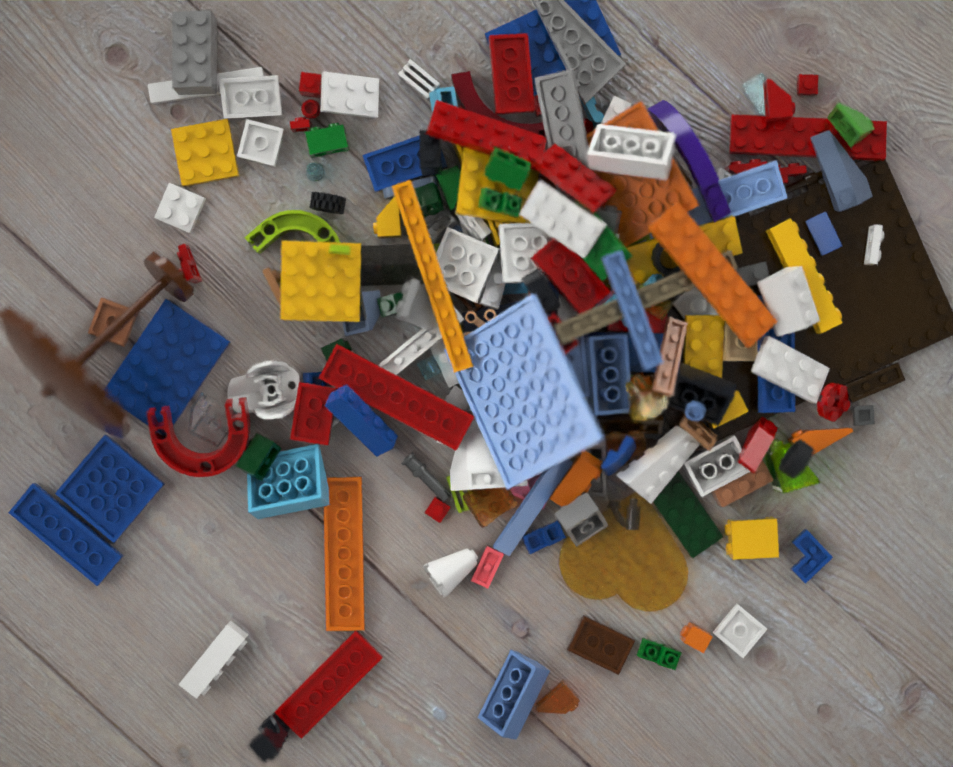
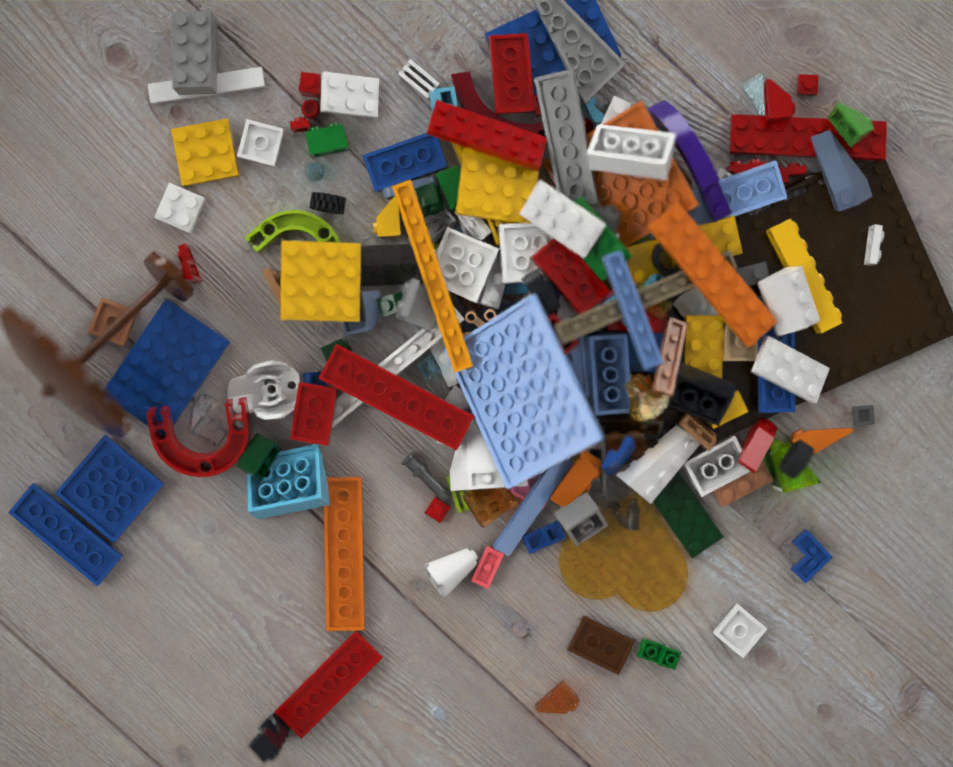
white brick [178,621,248,699] -> none
white plate [219,75,282,119] -> none
blue brick [325,384,398,457] -> none
lime tile [329,244,350,255] -> none
black brick [419,130,442,176] -> none
green slope [478,187,522,217] -> none
medium blue slope [478,650,550,740] -> none
green brick [484,147,531,191] -> none
red plate [532,143,617,213] -> none
orange brick [680,622,713,653] -> none
medium blue tile [685,401,705,421] -> none
yellow panel [725,517,779,560] -> none
blue slope [805,212,842,256] -> none
red plate [817,383,850,422] -> none
dark brown plate [844,363,905,403] -> none

